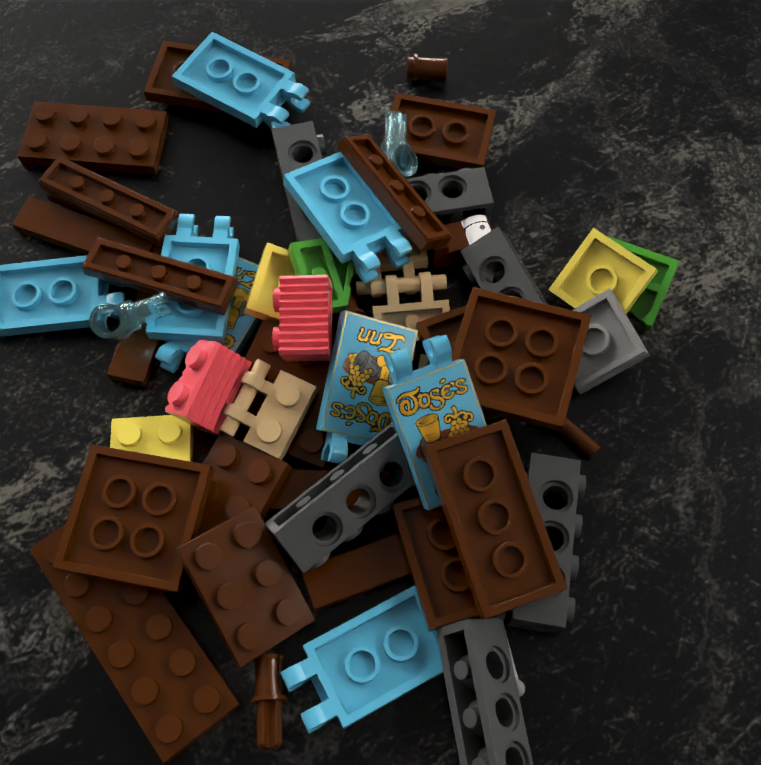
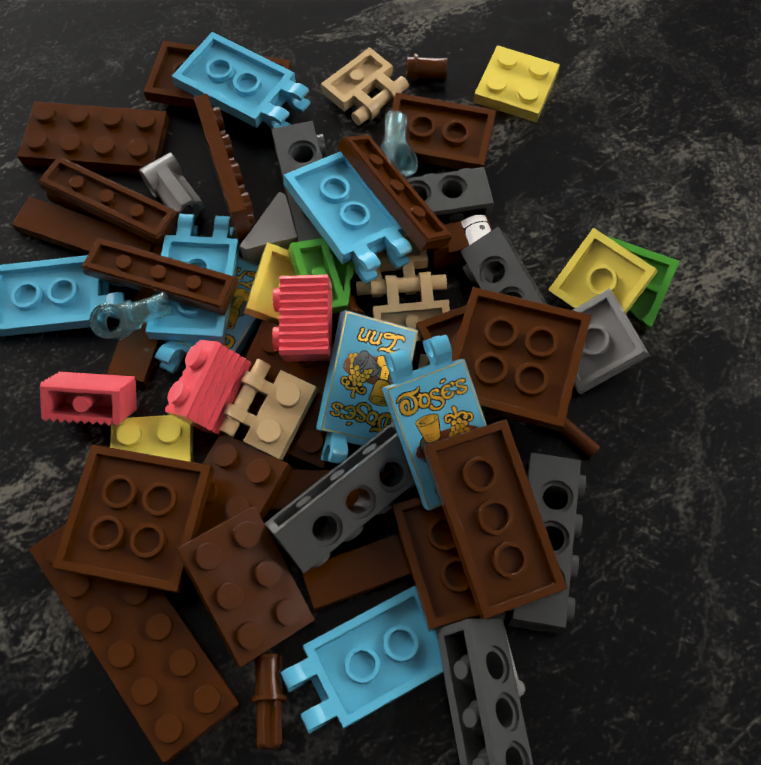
none -> coral brick [40,372,137,426]
none -> light grey piece [139,153,204,218]
none -> reddish brown plate [193,94,256,245]
none -> light grey slope [240,192,298,265]
none -> tan plate [321,47,409,125]
none -> light yellow plate [474,45,560,123]

